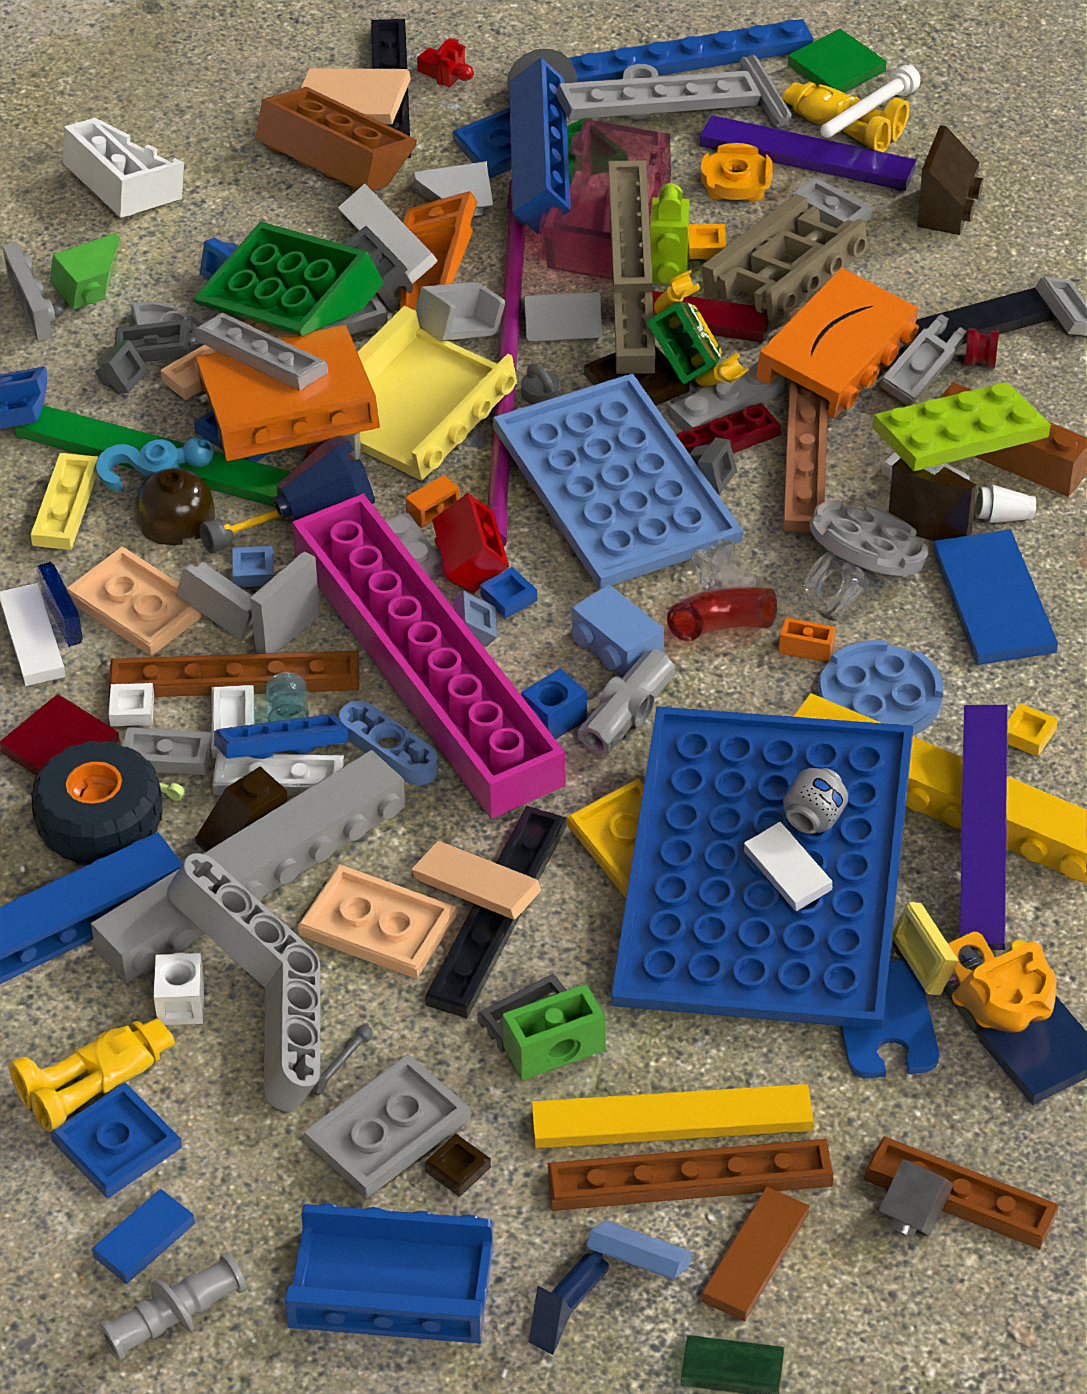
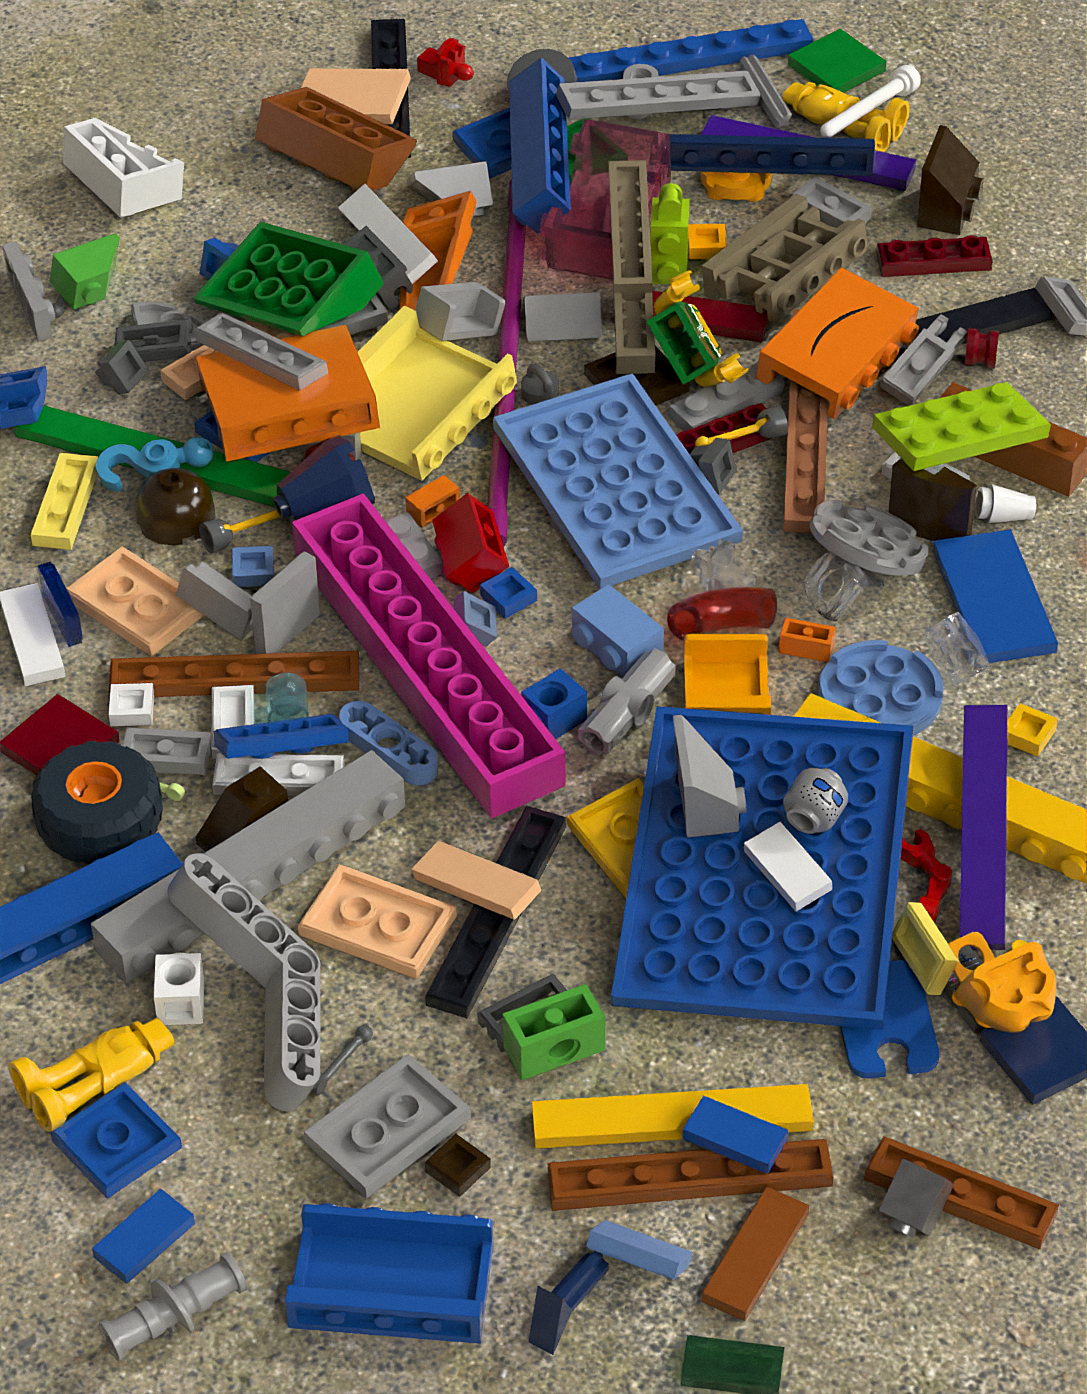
none -> dark blue tile [655,134,875,176]
none -> light grey slope [673,715,747,838]
none -> blue tile [683,1095,788,1174]
none -> light orange panel [684,634,771,715]
none -> hinge [695,405,788,447]
none -> dark red tile [876,235,993,277]
none -> red piece [900,829,952,923]
none -> clear brick [922,611,991,686]

